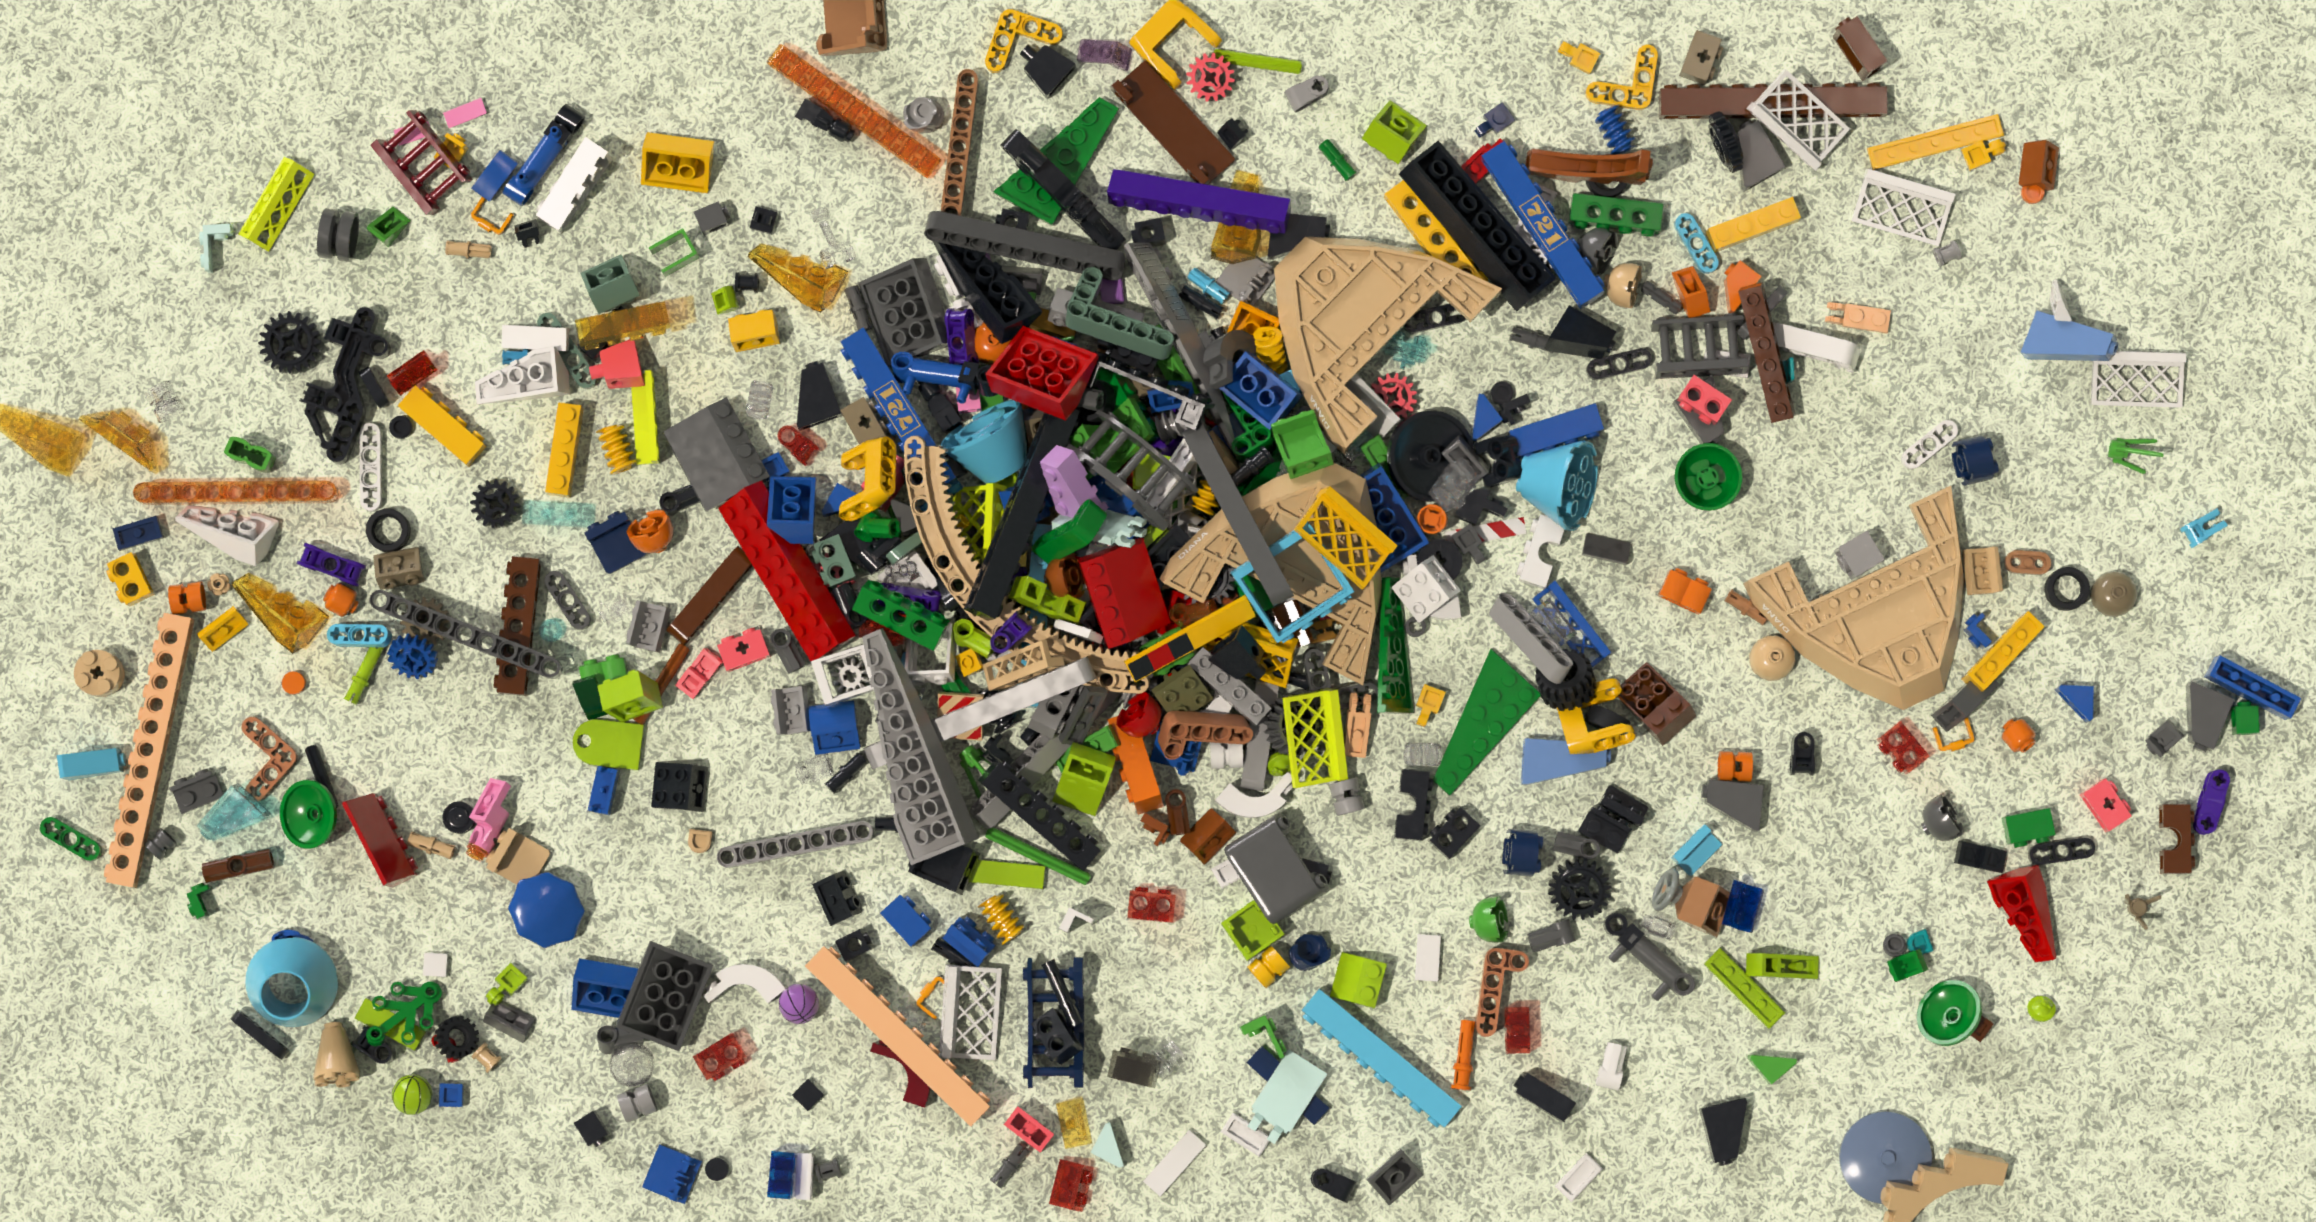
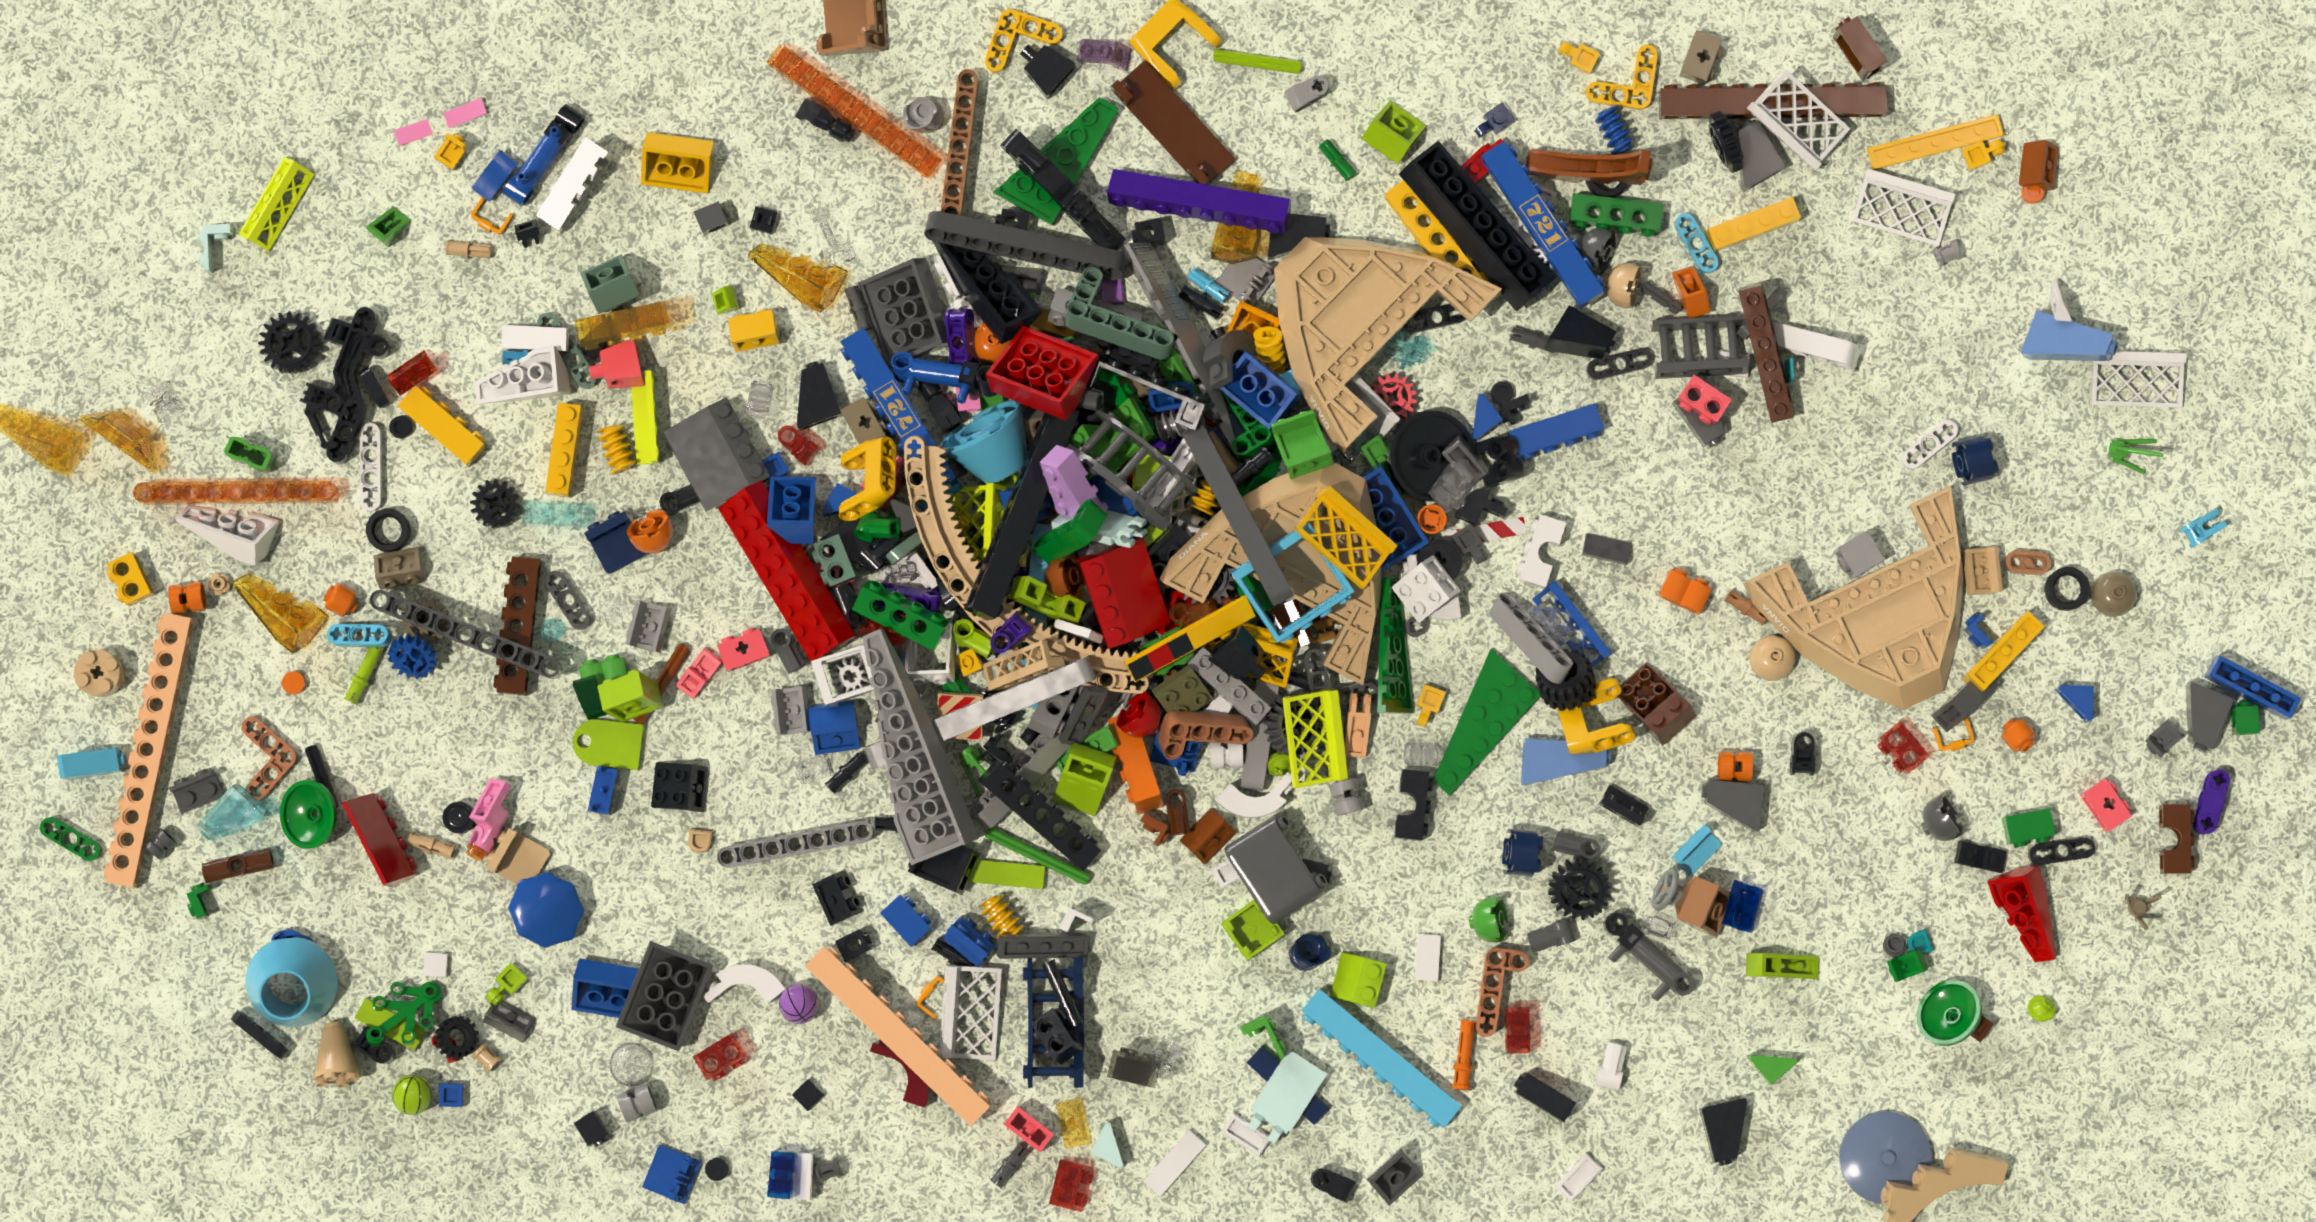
dark blue plate [112,516,164,551] -> none
yellow plate [197,606,249,652] -> none
dark purple piece [296,543,366,587] -> none
dark grey wheel [317,208,359,262] -> none
dark red fence [370,110,473,215] -> none
dark grey piece [597,1025,644,1054] -> none
bright green piece [649,228,700,277] -> none
reddish brown beam [666,546,752,646] -> none
black bush [735,272,759,293] -> none
clear red brick [1127,887,1176,923] -> none
coral gear [1186,53,1235,102] -> none
black tile [1217,118,1248,150] -> none
yellow wheel [1247,946,1290,988] -> none
black brick [1428,807,1481,860] -> none
medium azure cone [1516,440,1598,531] -> none
black bracket [1577,806,1632,854] -> none
black tyre [1585,704,1631,735] -> none
green piece [1674,443,1742,511] -> none
lime tile [1704,948,1785,1029] -> none
orange slope [1724,260,1762,313] -> none
light nougat hinge [1825,302,1891,334] -> none
none -> dark grey tile [997,933,1090,959]

